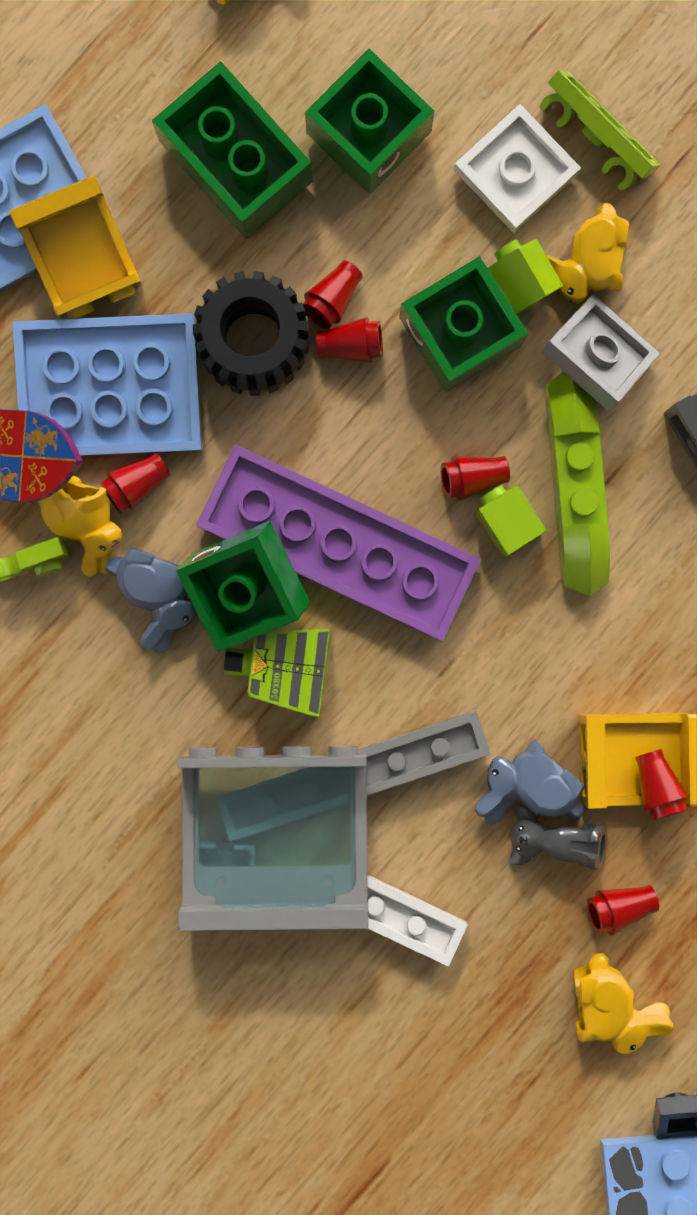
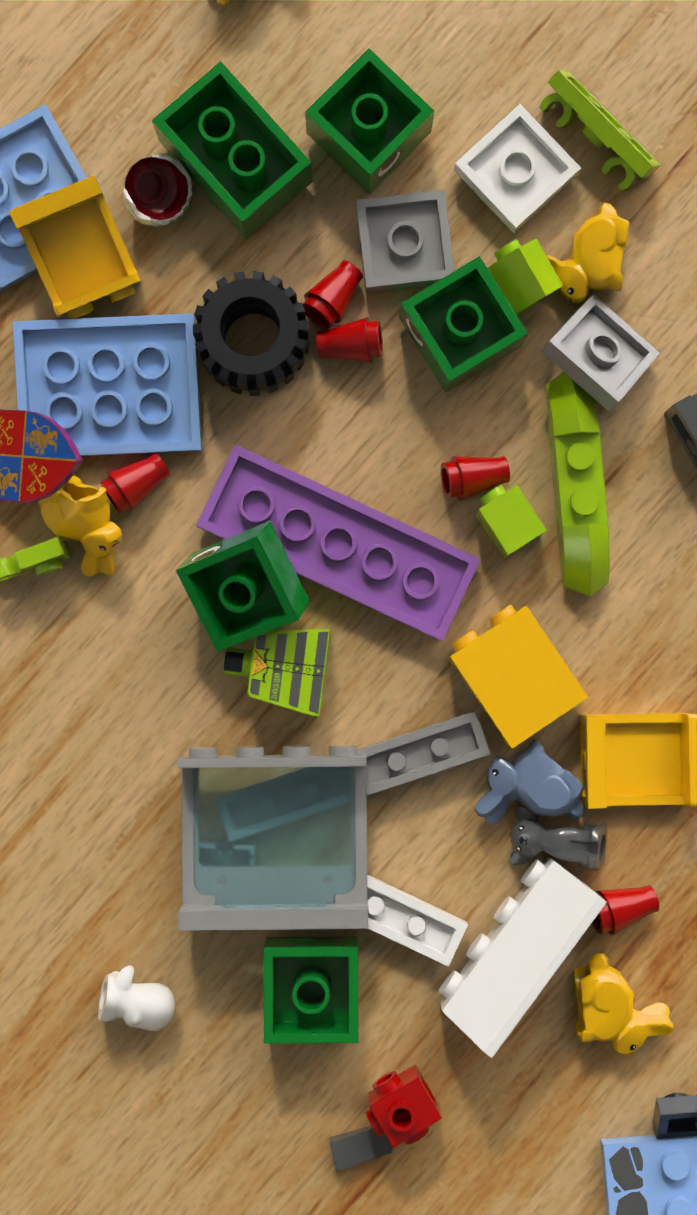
sand blue animal [104,548,197,653] -> none
red cone [635,749,688,821] -> none
none -> white animal [98,966,175,1031]
none -> dark red hair [122,153,193,226]
none -> green brick [263,937,359,1044]
none -> dark grey piece [330,1126,392,1171]
none -> light grey plate [356,190,455,293]
none -> red brick [366,1064,442,1148]
none -> white slope [439,855,607,1058]
none -> yellow panel [447,604,589,749]

